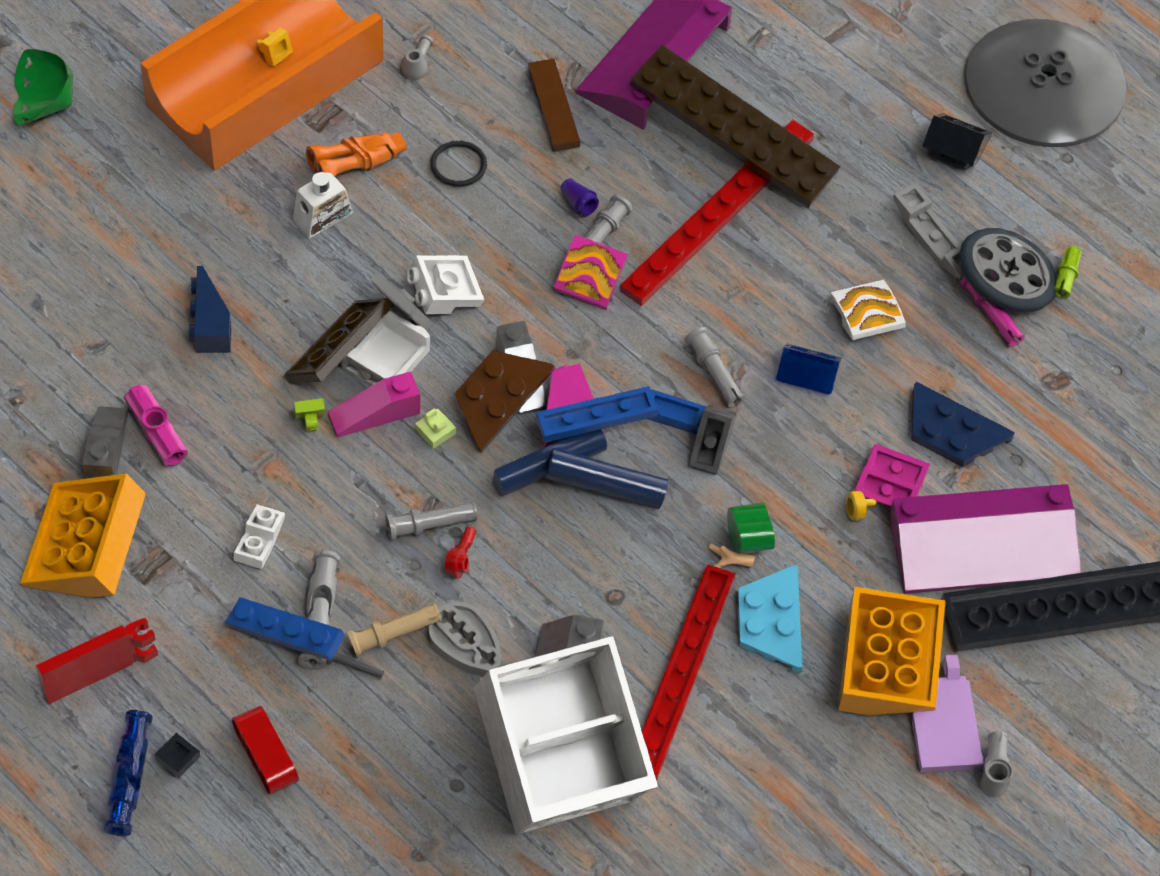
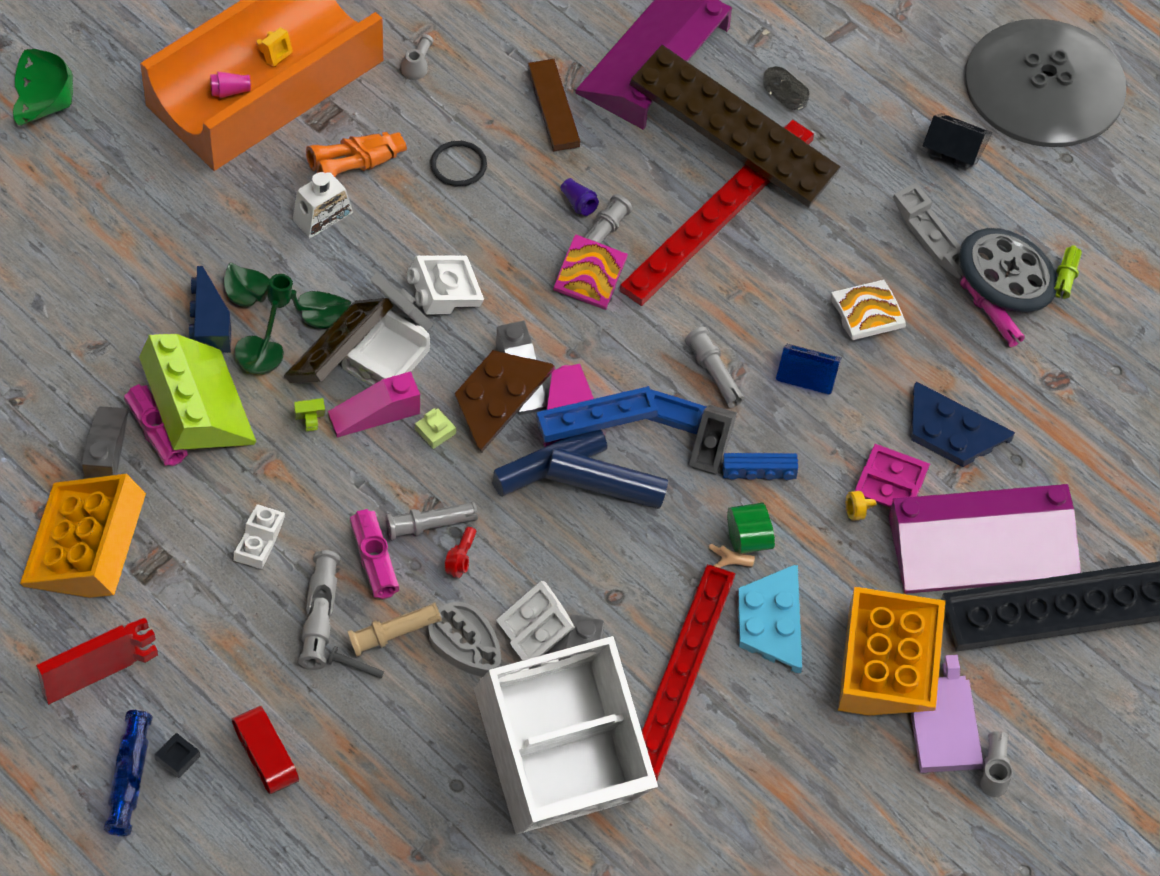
blue plate [225,597,345,661] -> none
none -> lime slope [139,334,256,450]
none -> dark pink cone [210,71,251,99]
none -> dark green plant [224,262,351,374]
none -> dark pink piece [350,509,399,599]
none -> white slope [496,581,575,661]
none -> blue piece [722,453,798,480]
none -> clear smoke plate [763,66,810,110]

